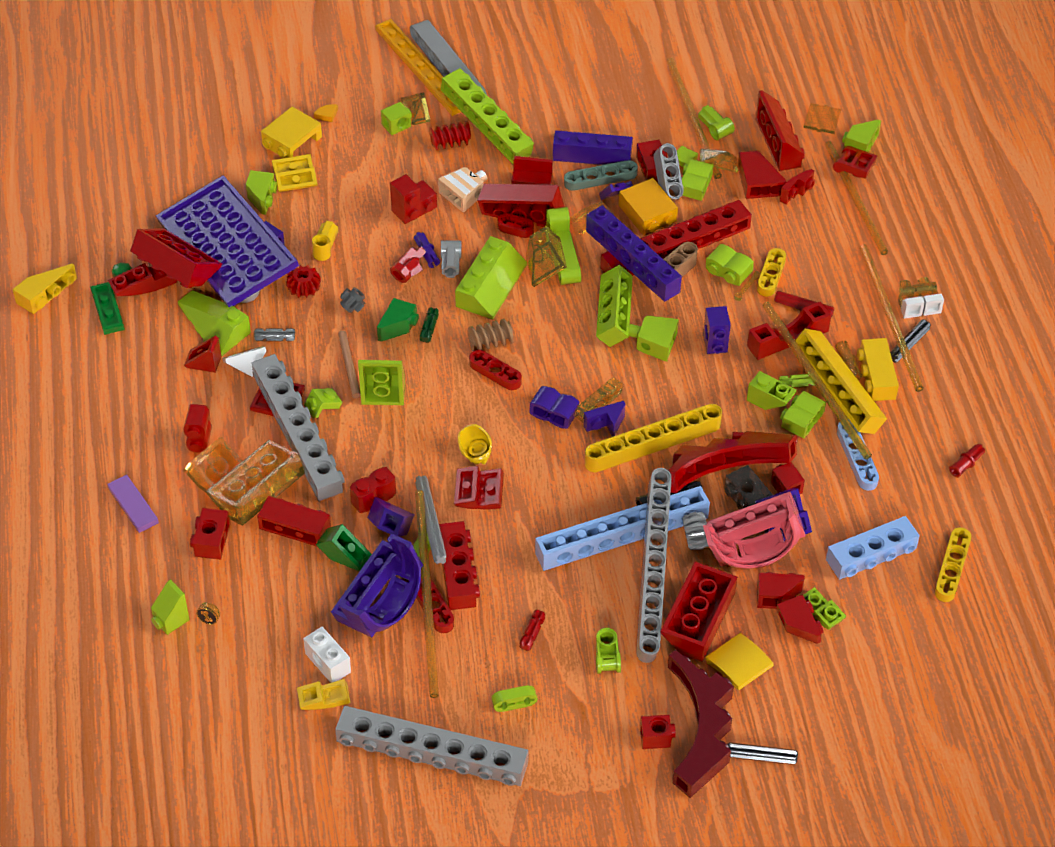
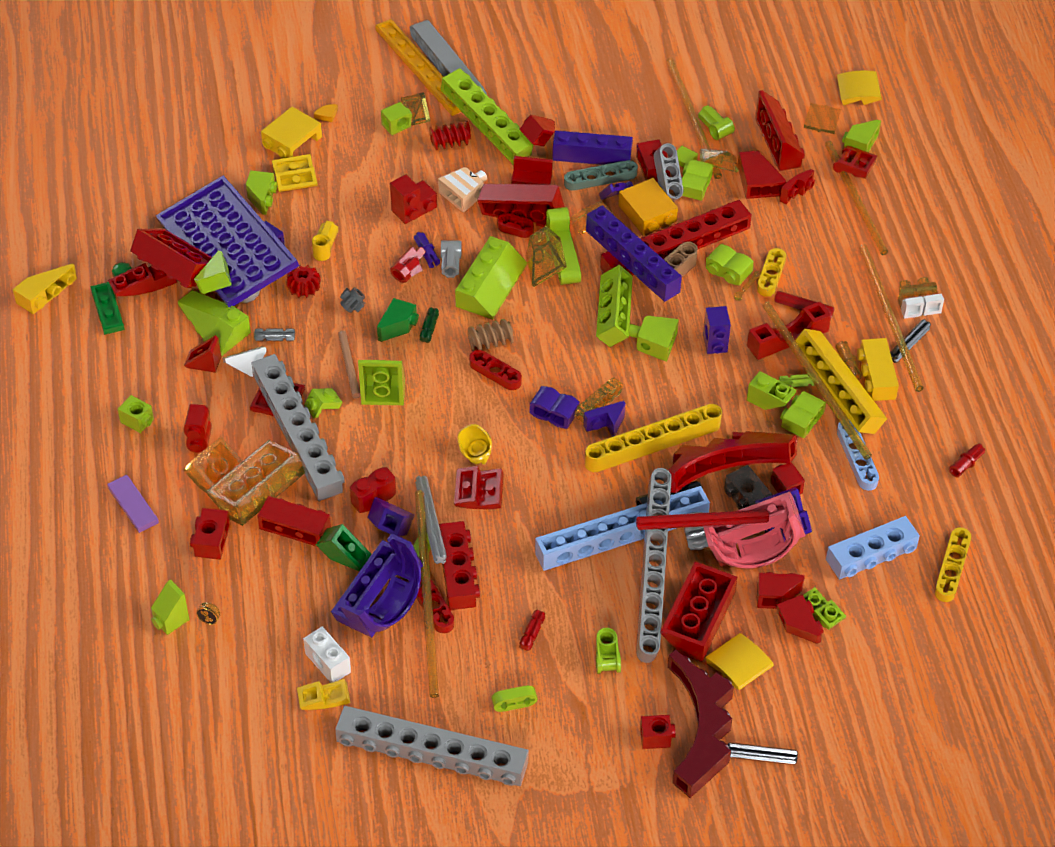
none -> lime brick [118,395,154,433]
none -> lime slope [194,250,232,294]
none -> red slope [519,114,555,147]
none -> red axle [636,509,769,530]
none -> yellow slope [837,70,882,105]

